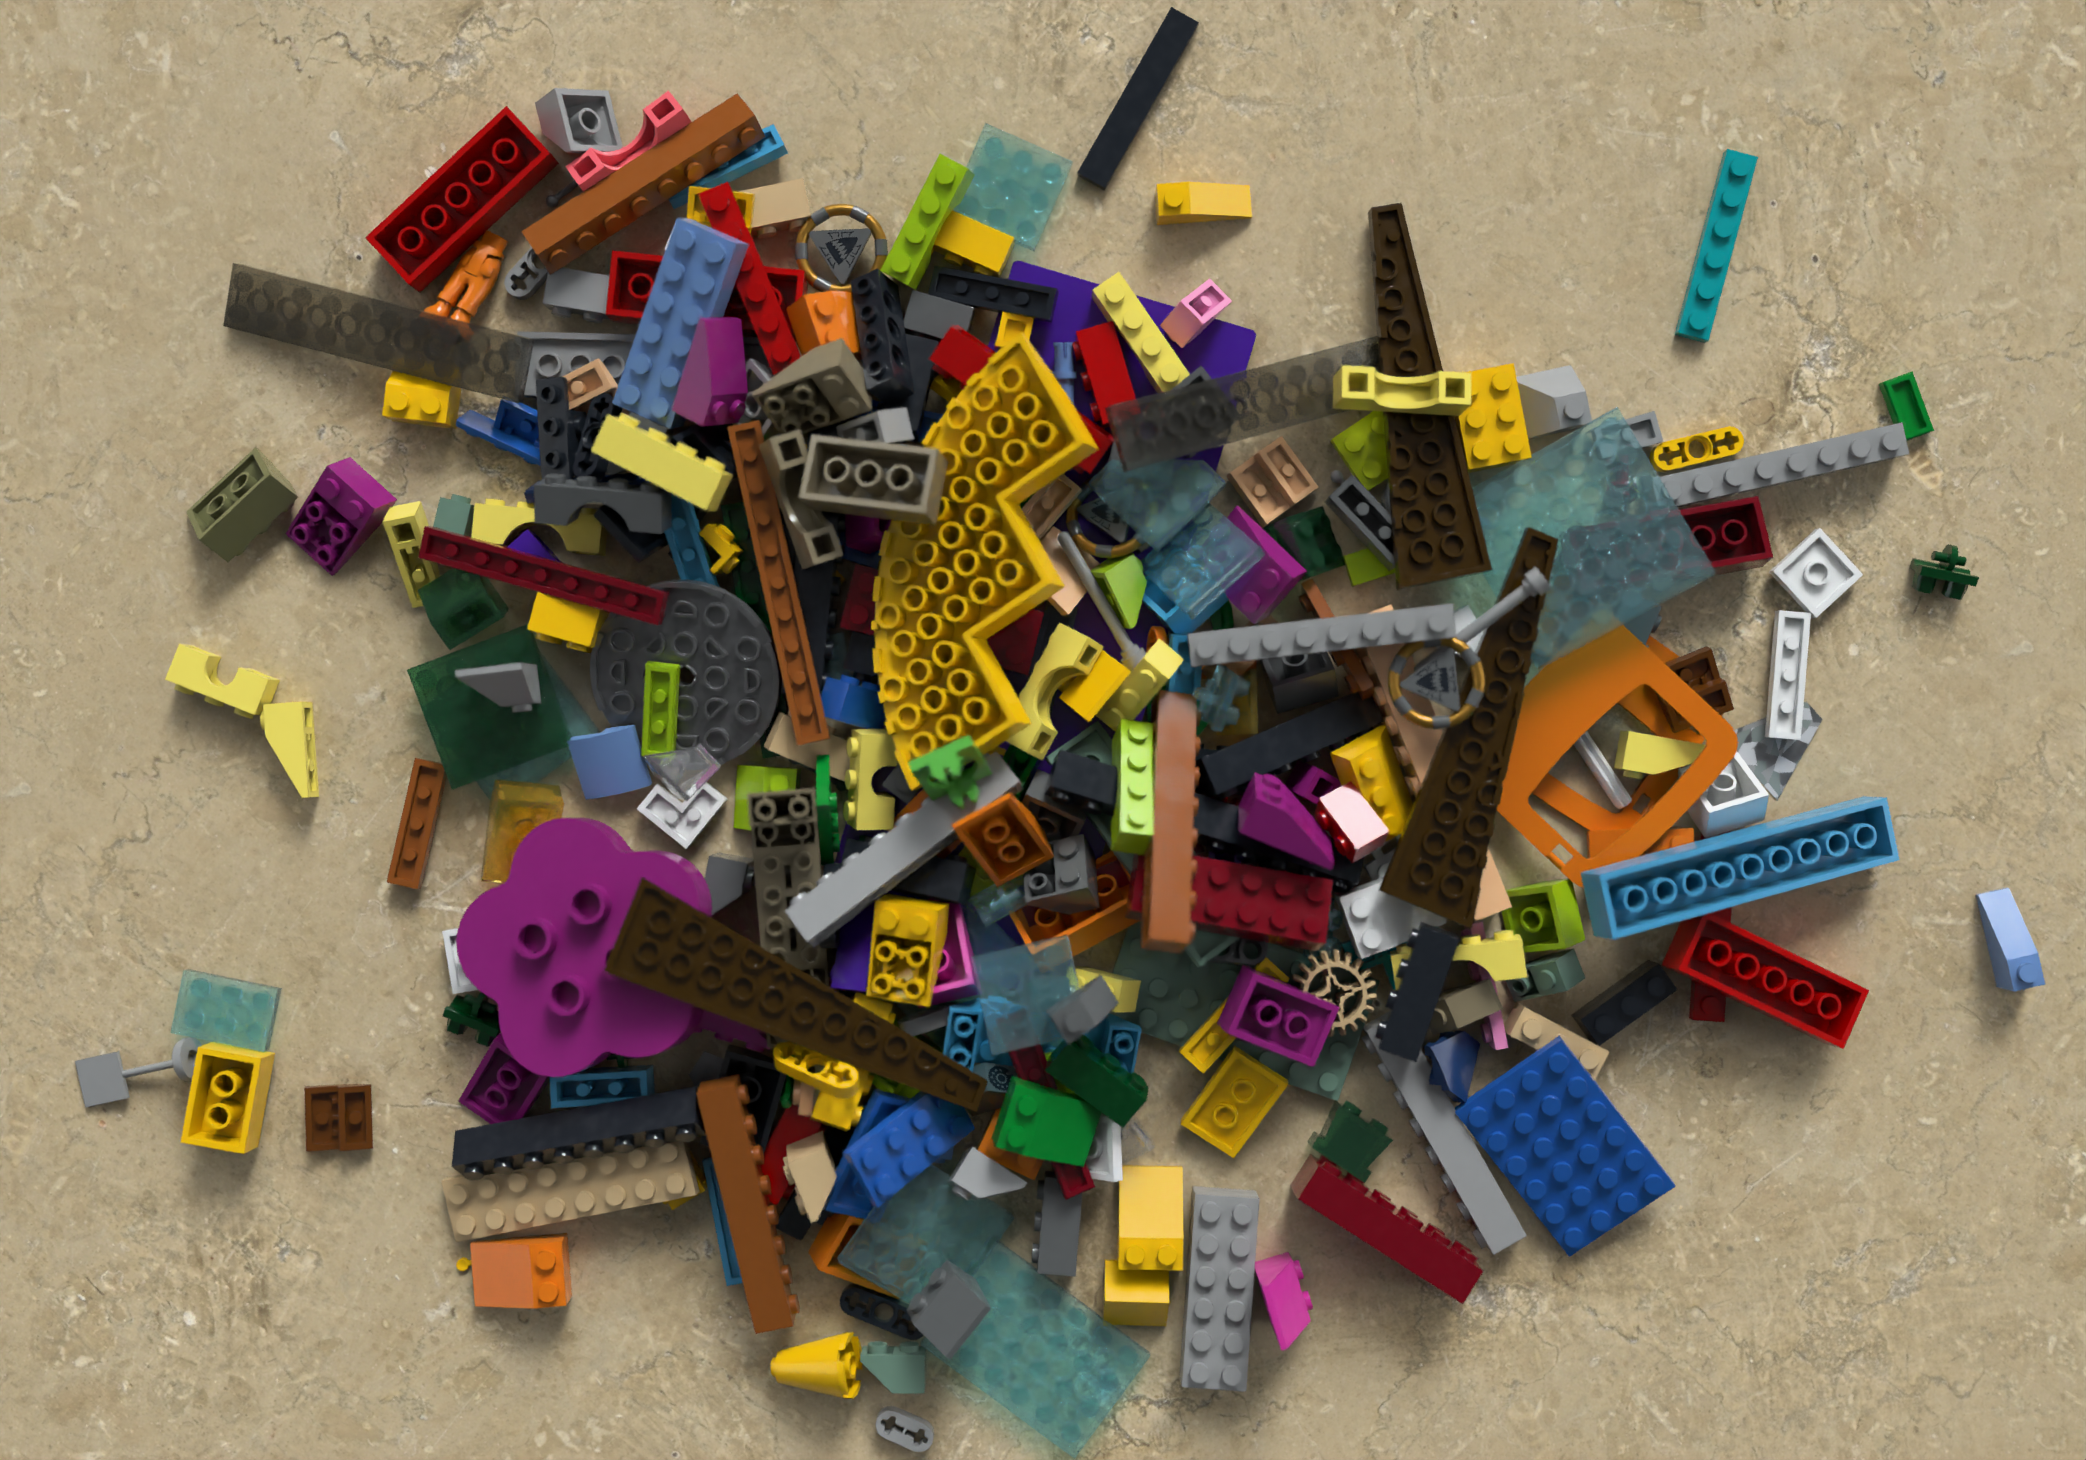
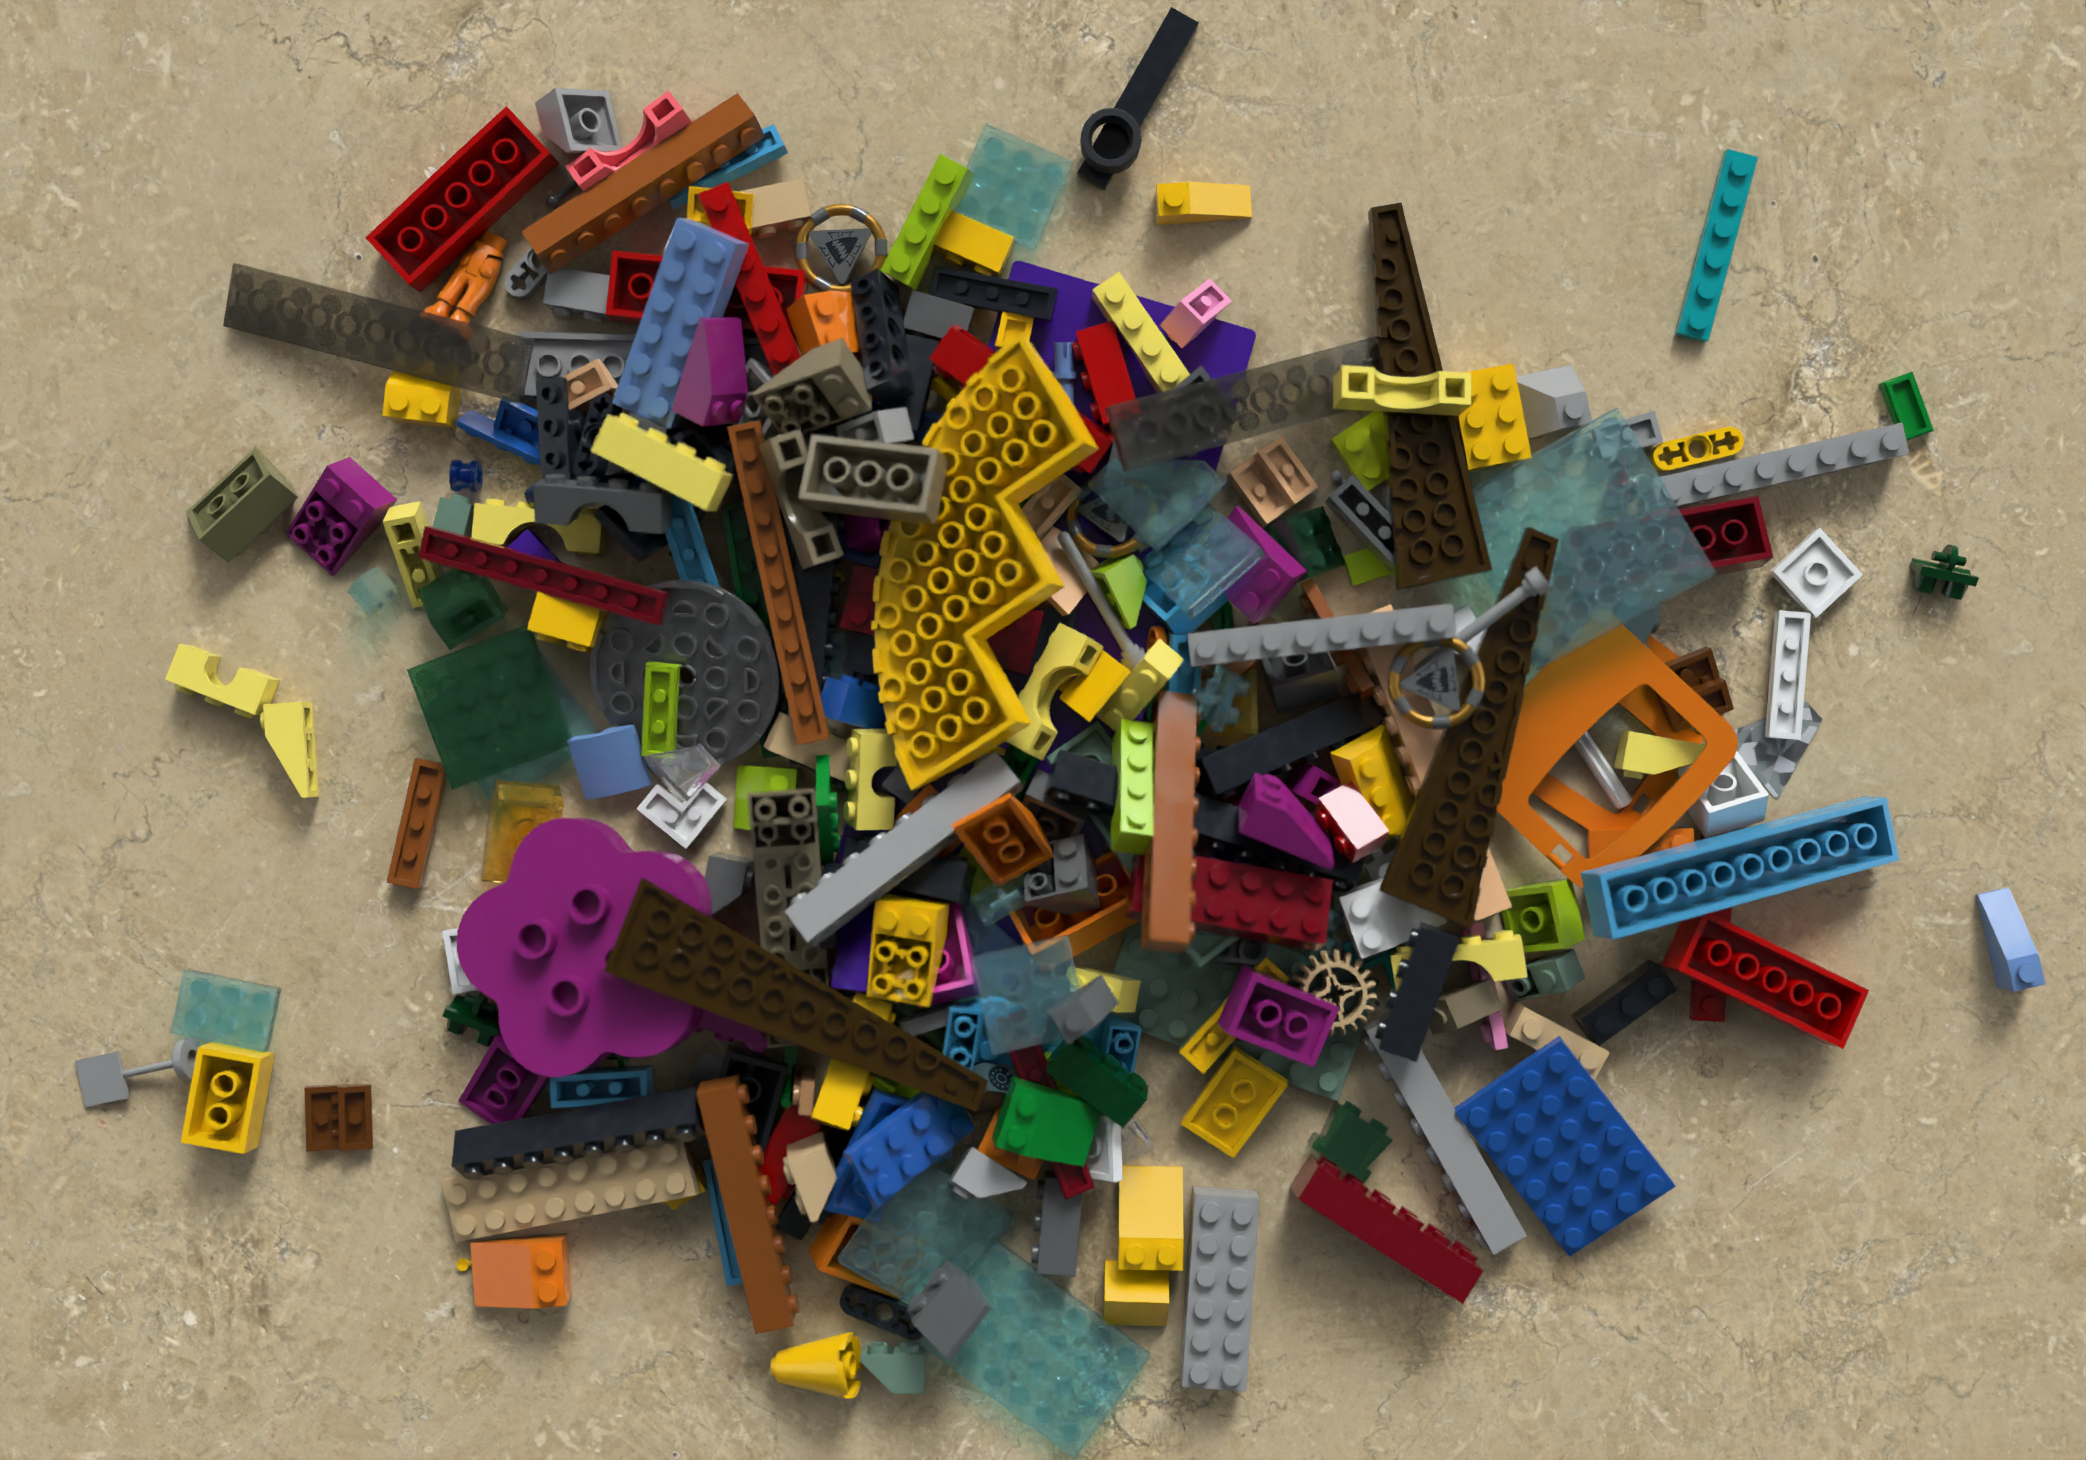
light grey slope [455,663,541,713] -> none
yellow bracket [699,524,743,575] -> none
yellow beam [773,1041,859,1099] -> none
light grey beam [876,1406,934,1452] -> none
bright green piece [908,735,992,809] -> none
dark pink slope [1255,1252,1313,1351] -> none
dark blue slope [1424,1030,1480,1103] -> none
none -> clear light blue piece [348,567,399,615]
none -> clear blue wheel [449,460,483,492]
none -> black tyre [1080,108,1141,174]

